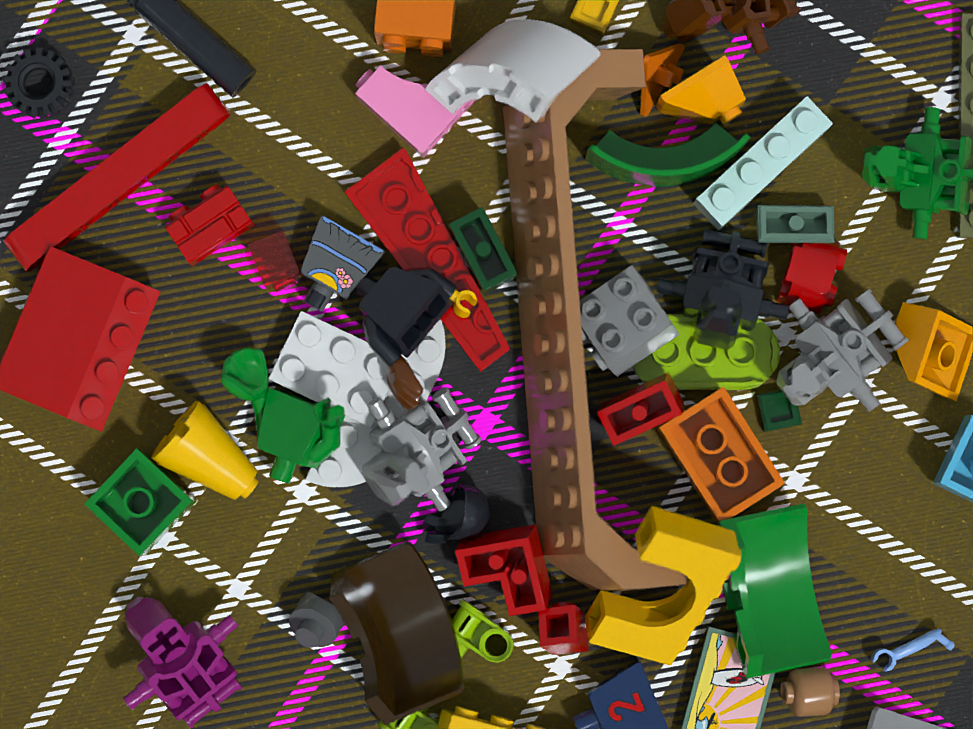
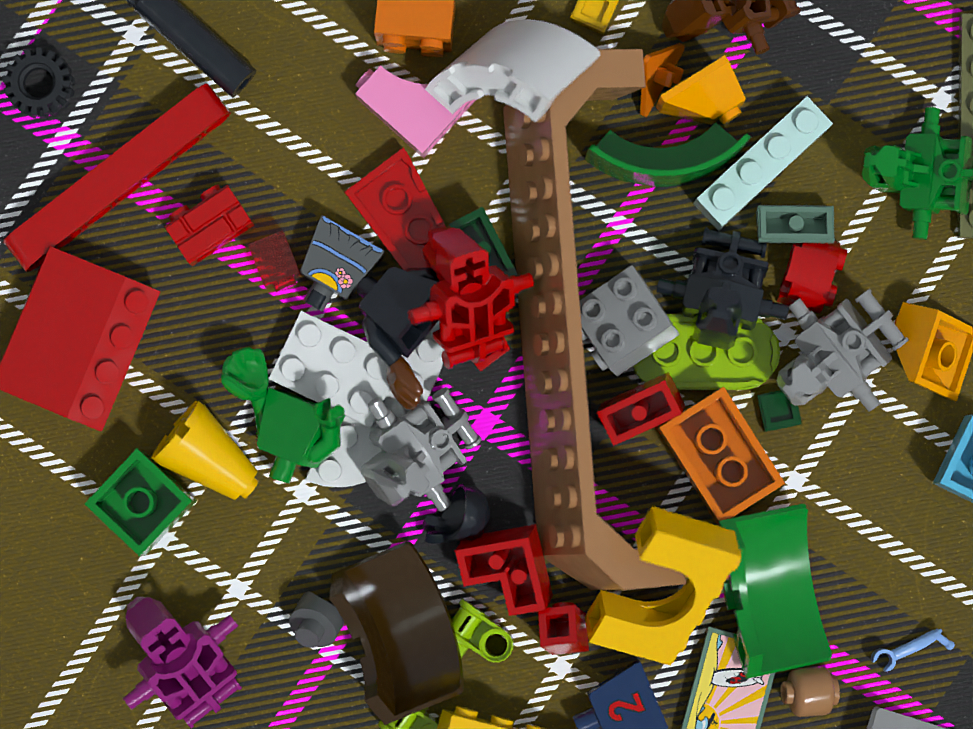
none -> red piece [408,227,534,369]

